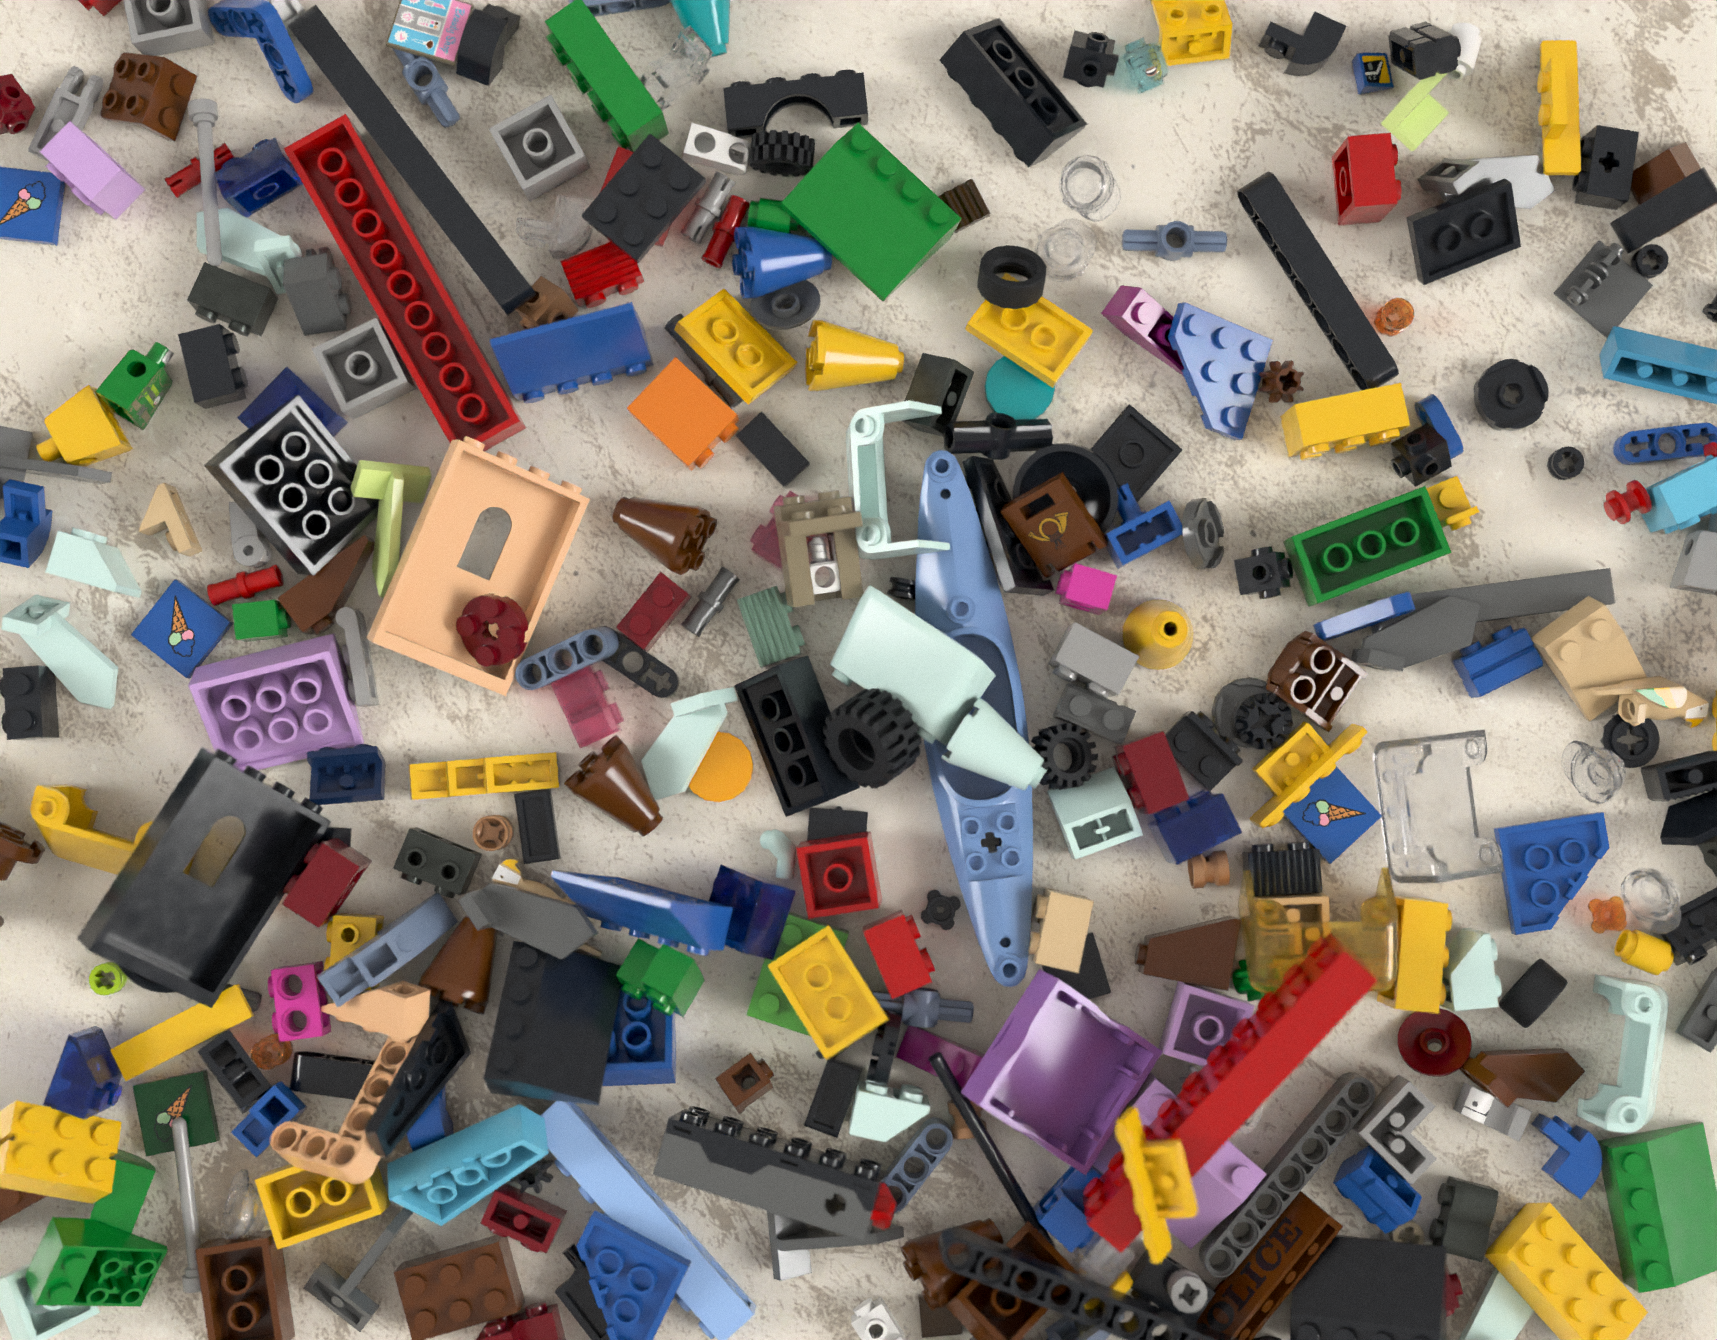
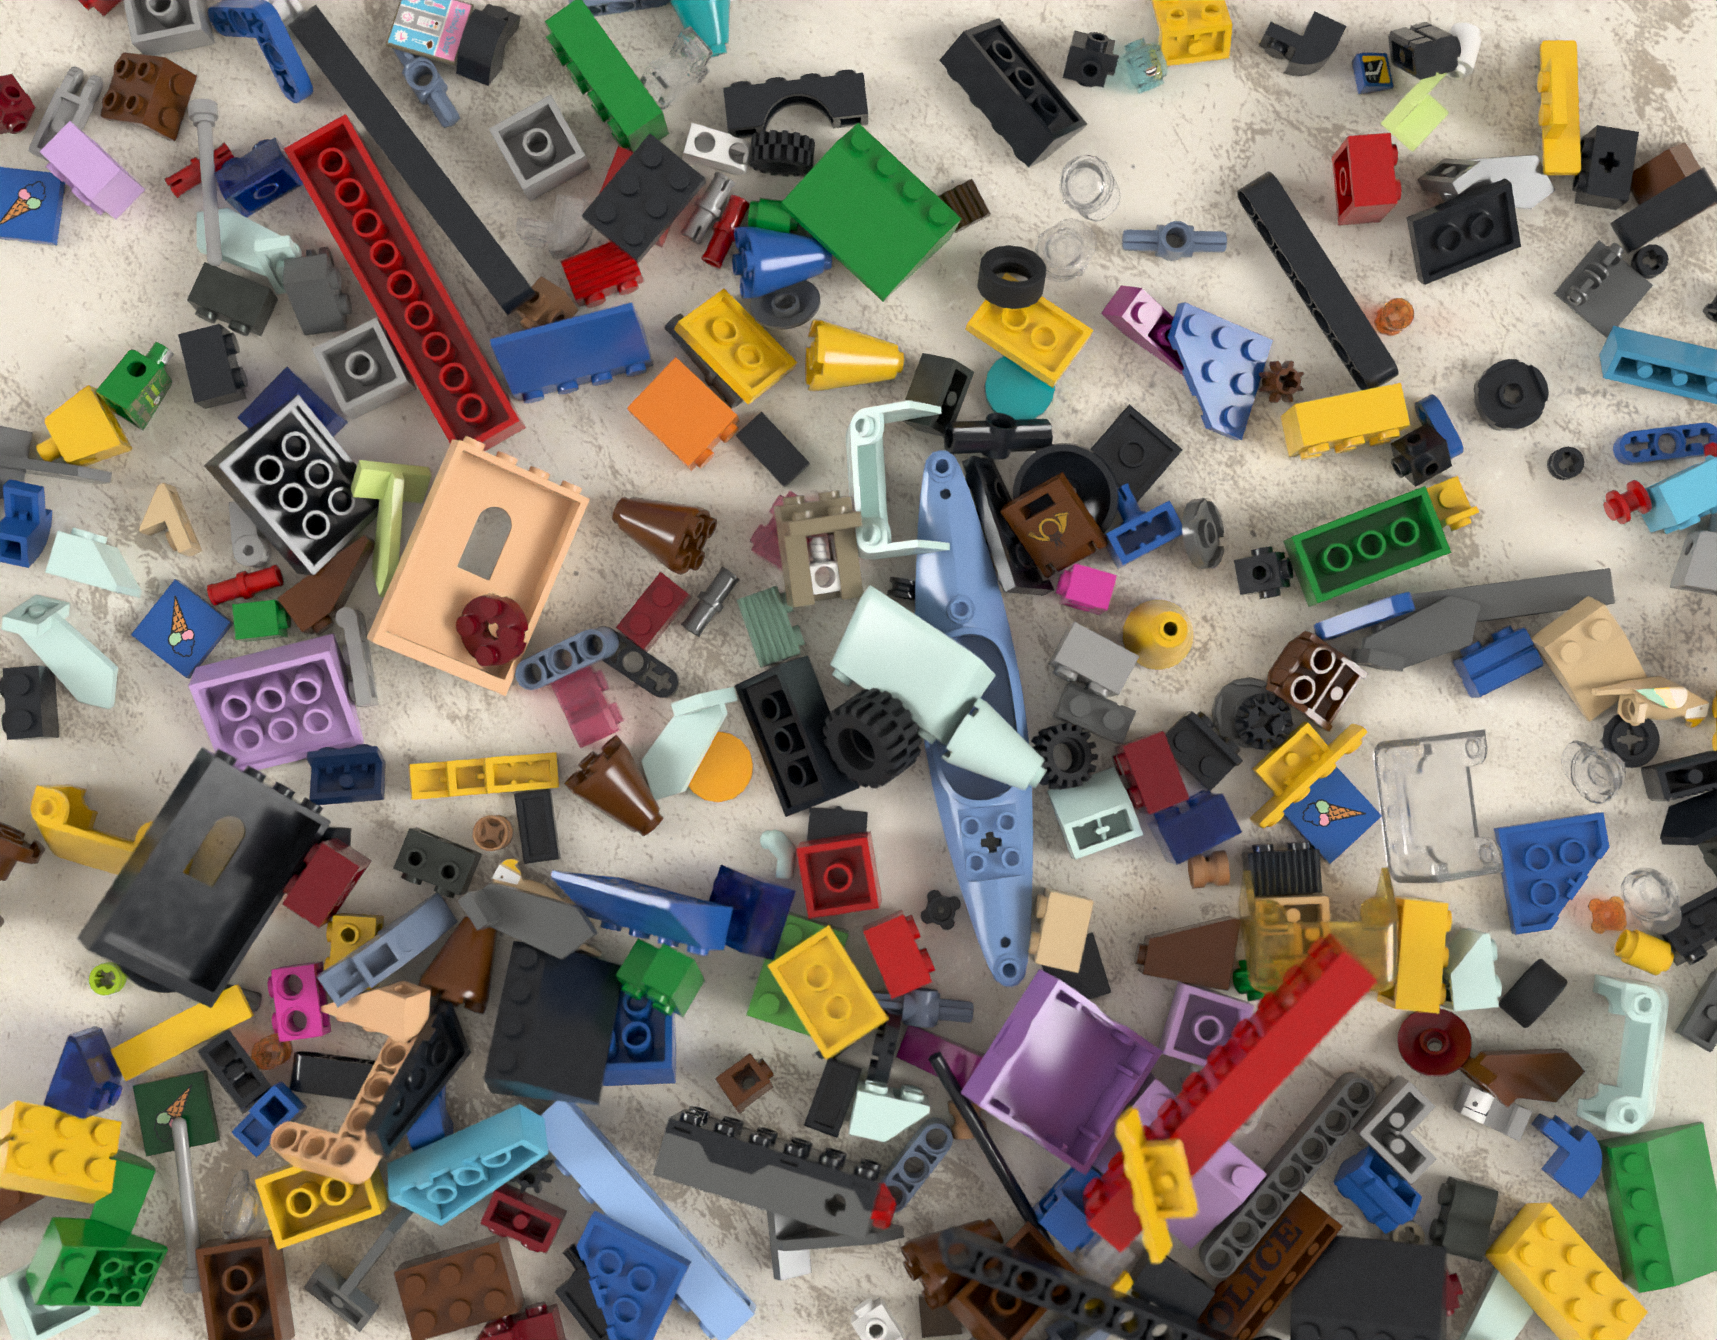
light grey wheel [1167,1269,1207,1313] -> none

